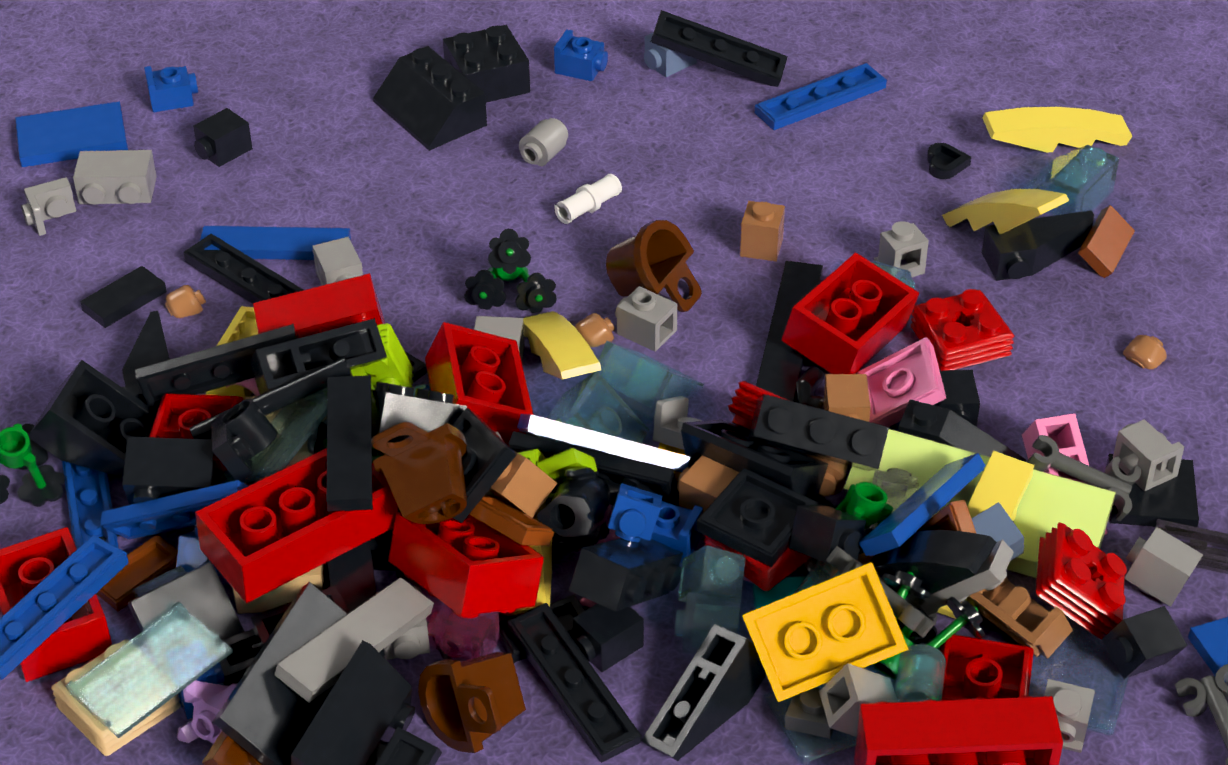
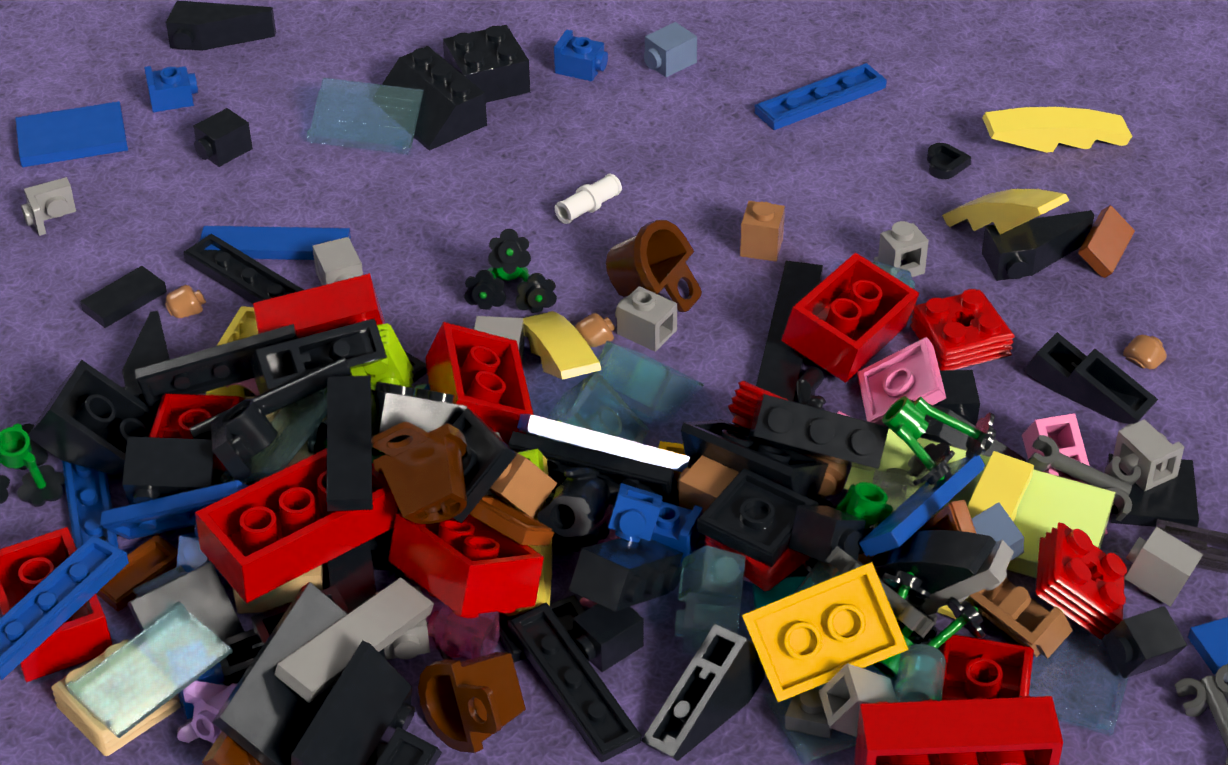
light grey brick [73,150,157,205] -> none
light grey brick [519,118,568,167] -> none
lime tile [537,448,597,485] -> none
black tile [650,10,788,87] -> none
light grey bracket [653,396,702,450] -> none
medium nougat brick [824,374,871,422] -> none
clear light blue slope [1021,145,1119,216] -> none
light grey brick [1044,679,1095,753] -> none
none -> black slope [166,0,276,51]
none -> clear light blue piece [307,78,423,155]
none -> plant [882,396,996,486]
none -> black slope [1024,332,1158,424]

